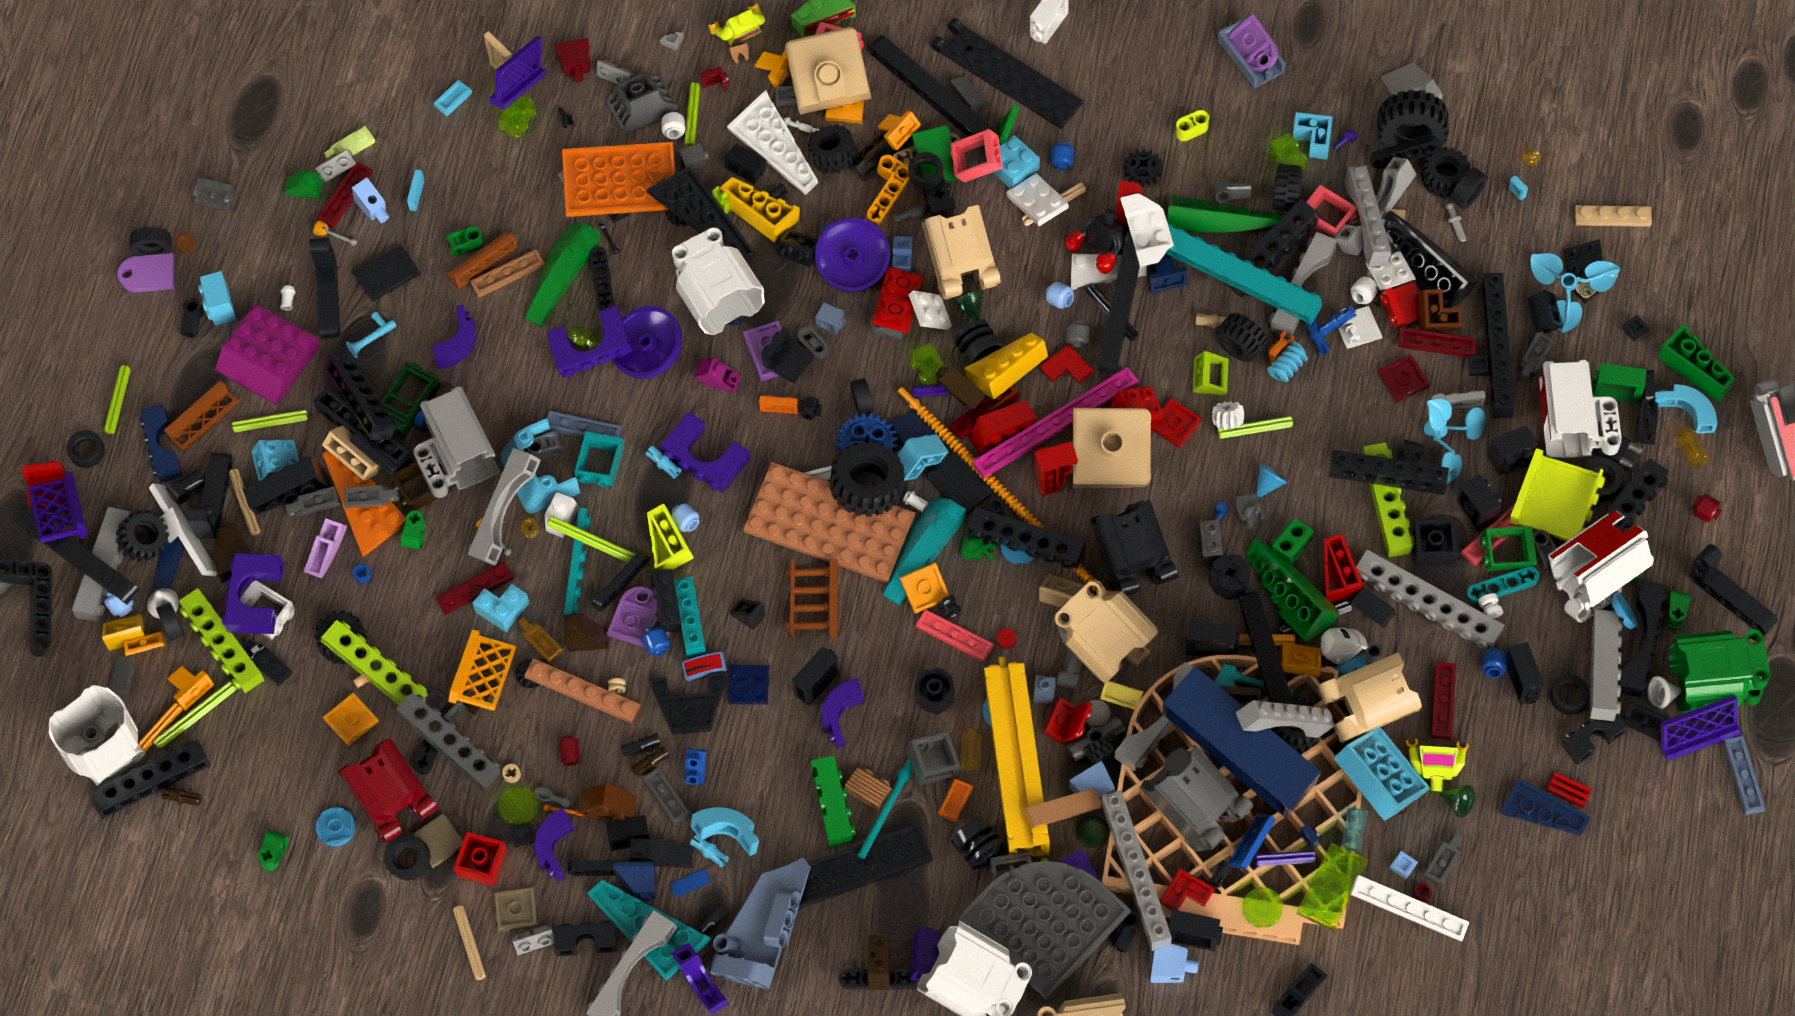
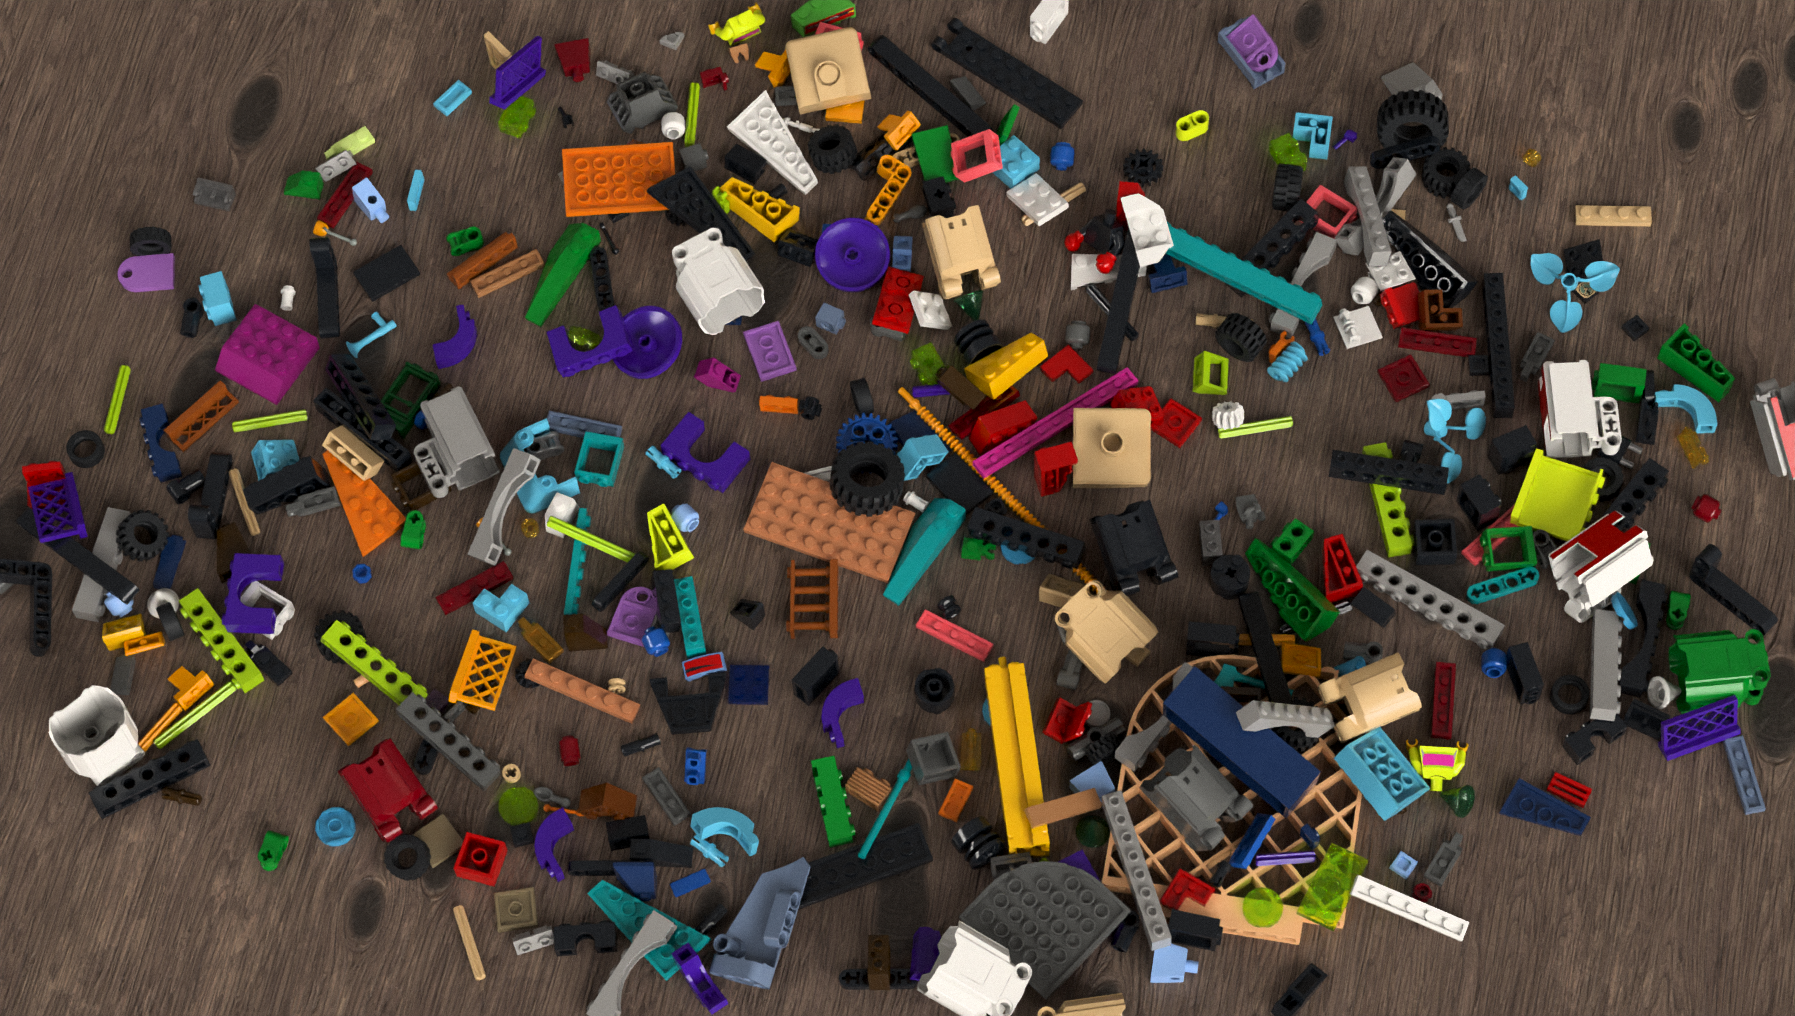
white tile [149,483,217,576] -> none
white sticker [159,507,183,543] -> none
clear orange tile [177,234,197,253] -> none
lavender slope [304,518,347,578] -> none
dark grey hinge [344,485,399,509] -> none
black axle [350,433,397,475] -> none
dark brown axle [631,747,669,776] -> none
black bracket [761,327,814,383] -> none
light orange plate [899,562,949,614] -> none
black tyre [908,152,943,189] -> none
red tile [997,628,1016,649] -> none
sand blue brick [1034,676,1056,705] -> none
light blue head [1046,282,1074,309] -> none
light yellow tile [1100,681,1144,710] -> none
green wedge [1166,196,1281,233] -> none
dark grey piece [1212,179,1251,204] -> none
dark azure hat [1256,464,1287,497] -> none
blue pin [1319,306,1357,335] -> none
white helmet [1321,628,1368,664] -> none
clear light blue slope [1341,807,1368,853] -> none
white wheel [1478,593,1503,619] -> none
black hinge [1527,290,1563,334] -> none

